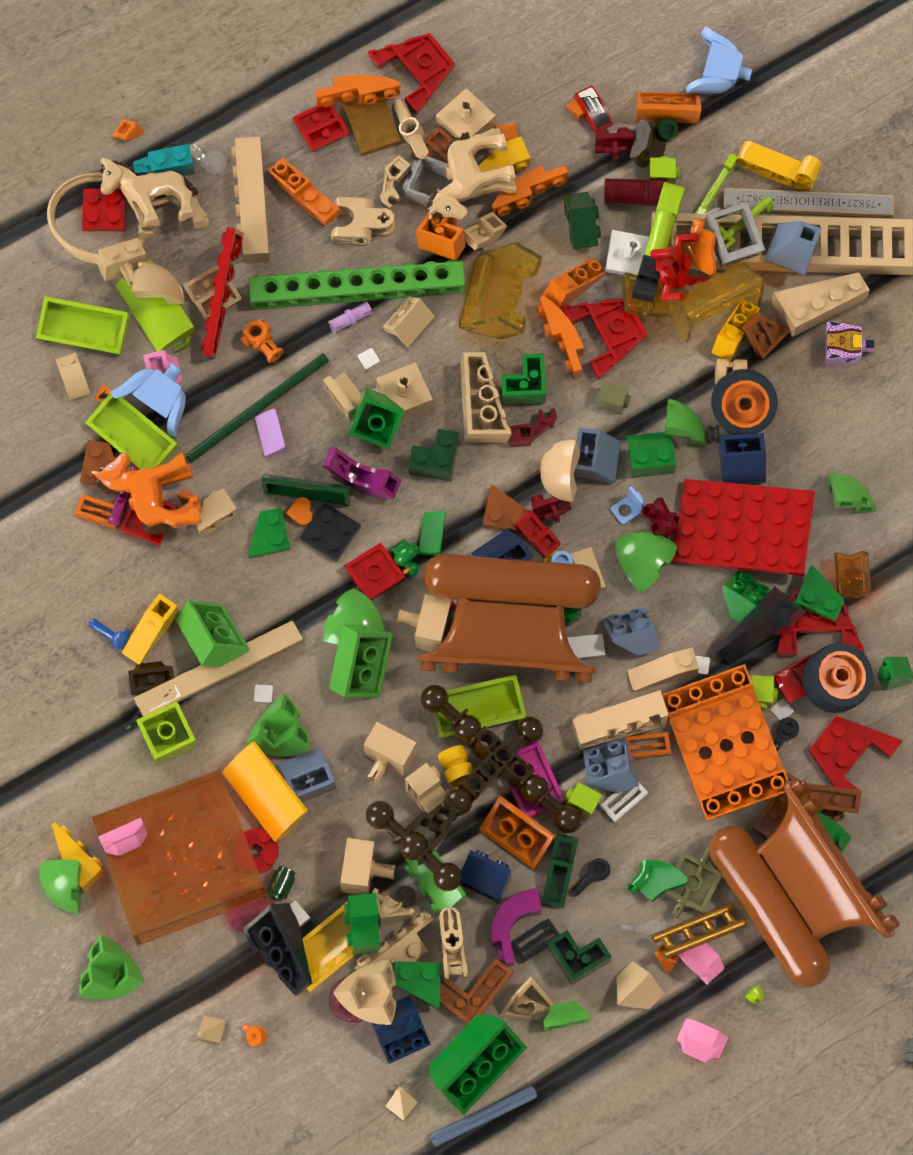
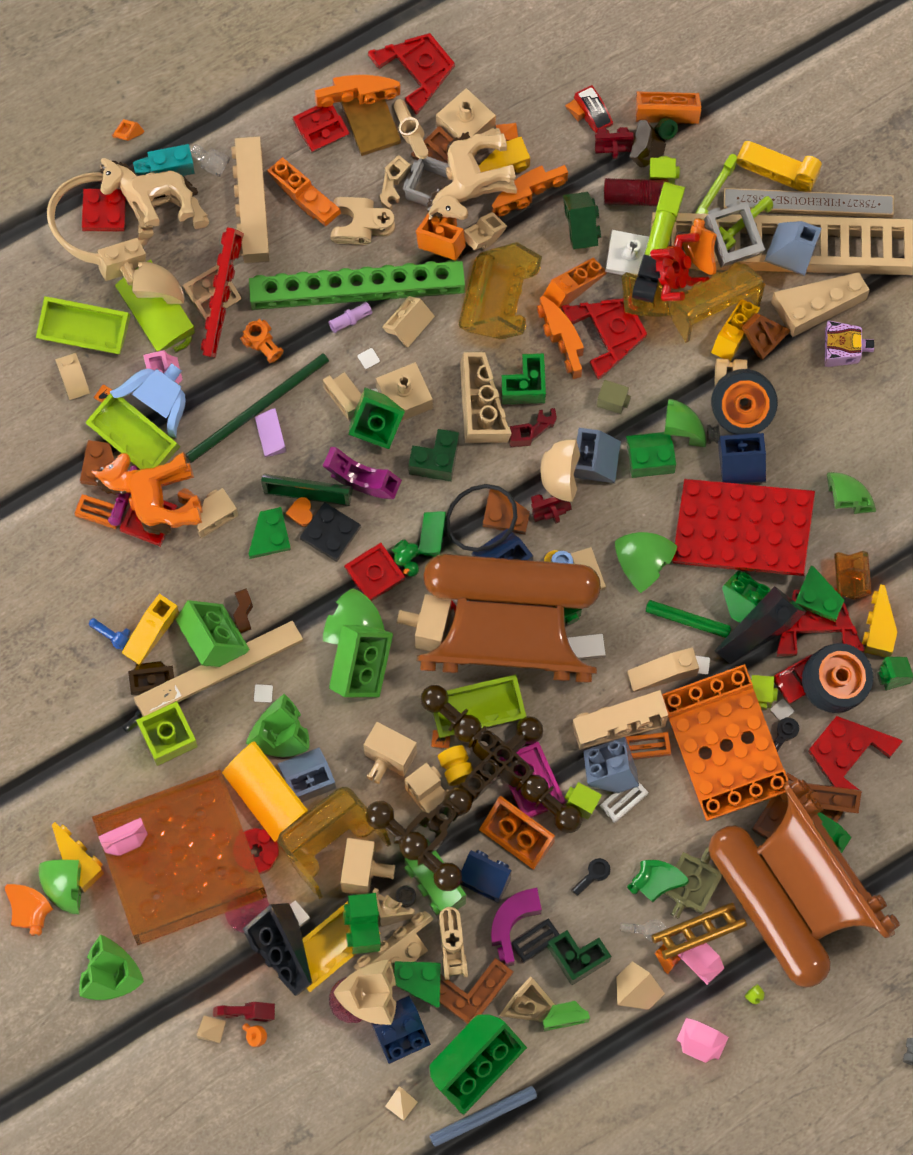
dark green brick [266,866,296,902] -> none
red slope [513,510,561,558] -> none
dark green slope [542,833,579,908] -> none
sand blue slope [602,608,659,656] -> none
light blue bracket [610,486,644,525] -> none
dark red hips [641,497,679,539] -> none
light blue torso [686,26,752,95] -> none
none -> orange arm [5,884,53,936]
none -> dark red piece [213,1002,275,1022]
none -> reddish brown piece [233,588,253,634]
none -> clear yellow windscreen [278,787,391,900]
none -> orange sticker [431,730,450,749]
none -> black piece [445,484,518,552]
none -> green axle [646,600,731,638]
none -> yellow slope [862,584,897,657]

